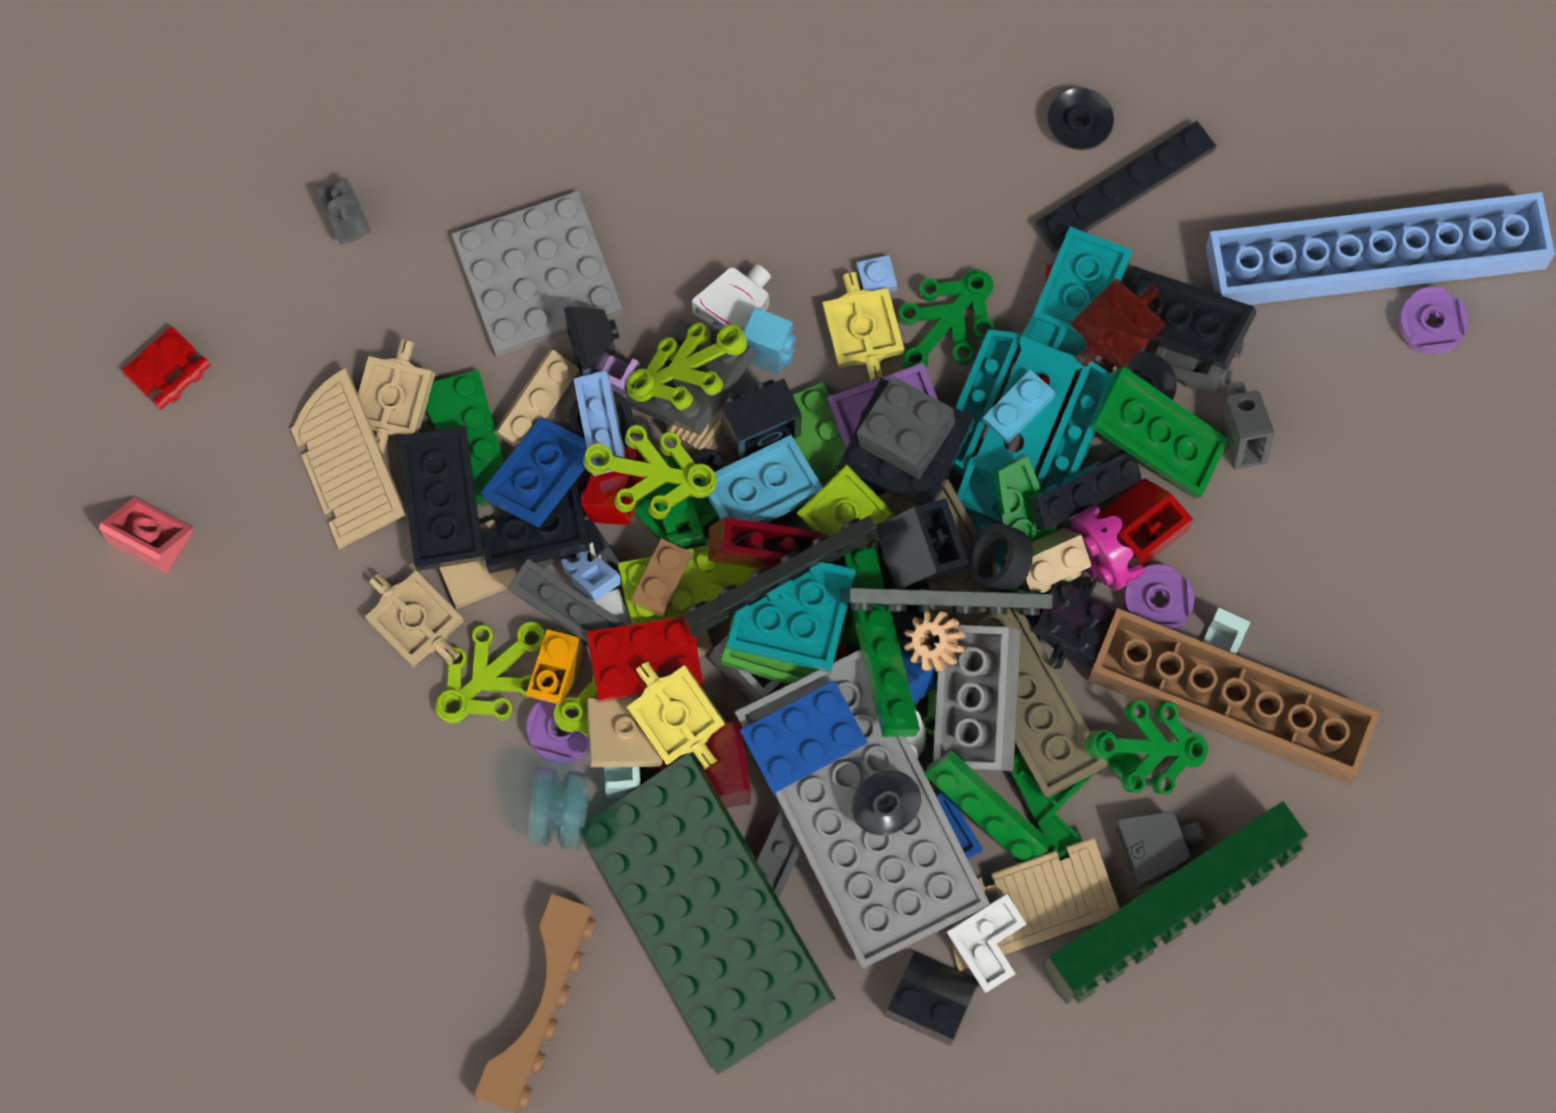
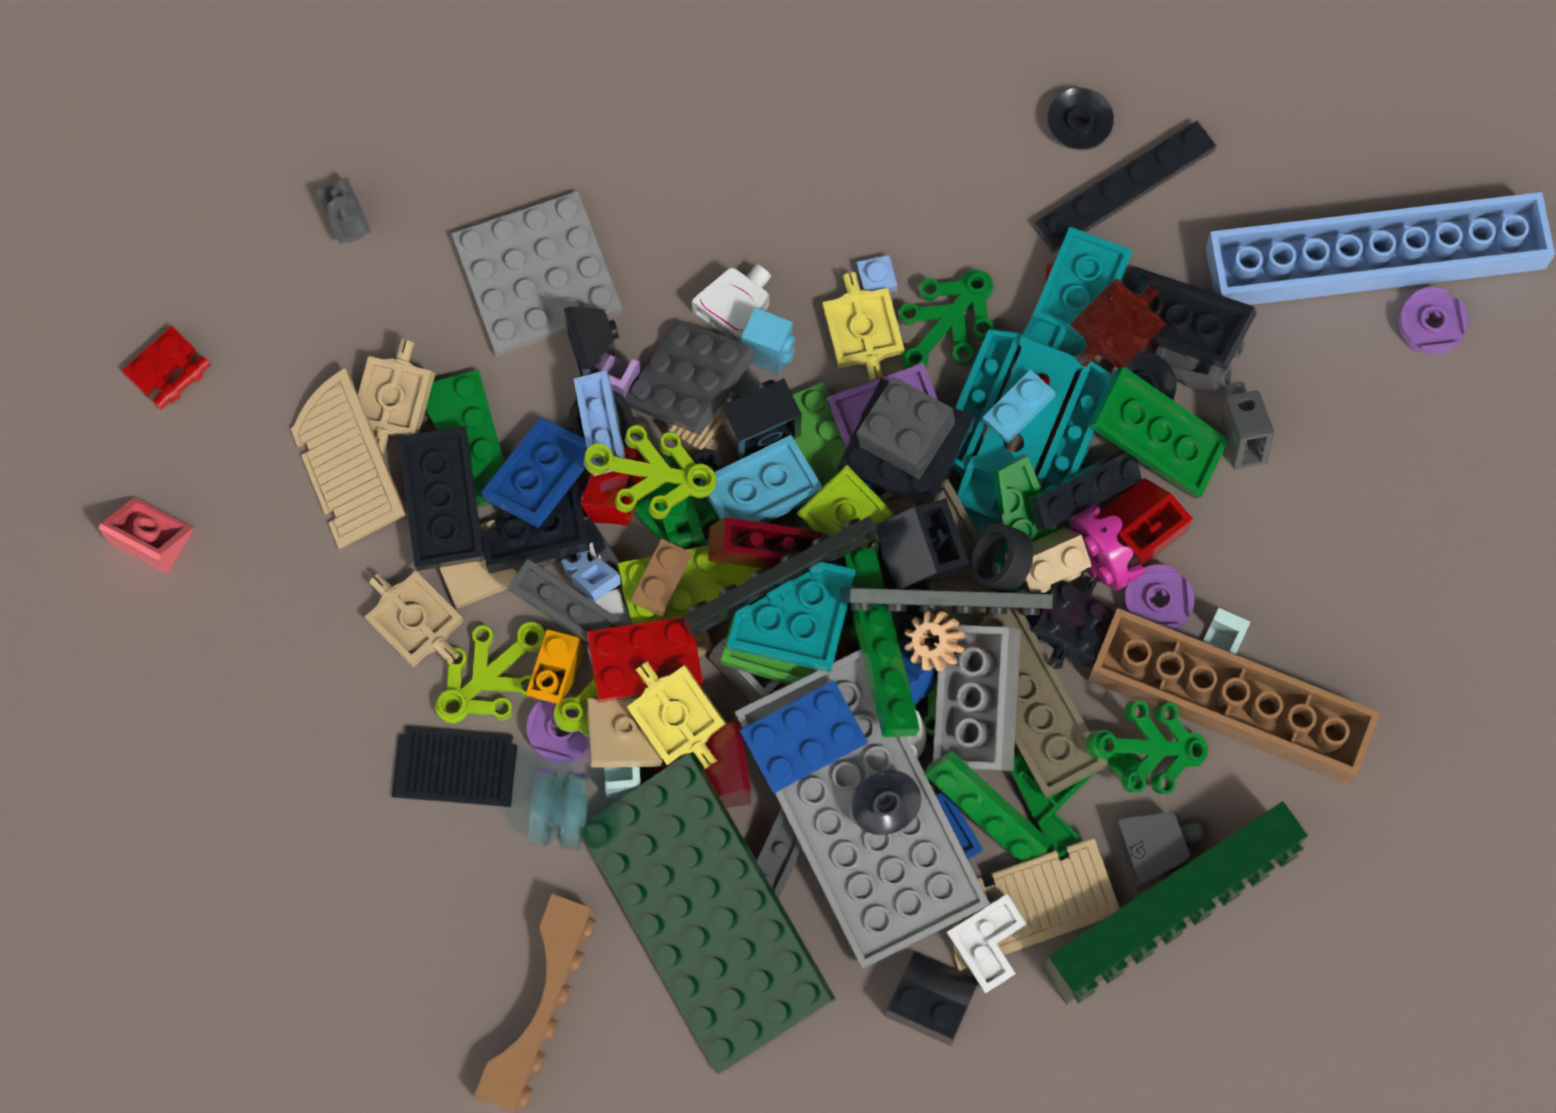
tan plate [494,349,580,449] -> none
lime plant [626,322,747,410] -> none
none -> black window [392,726,518,807]

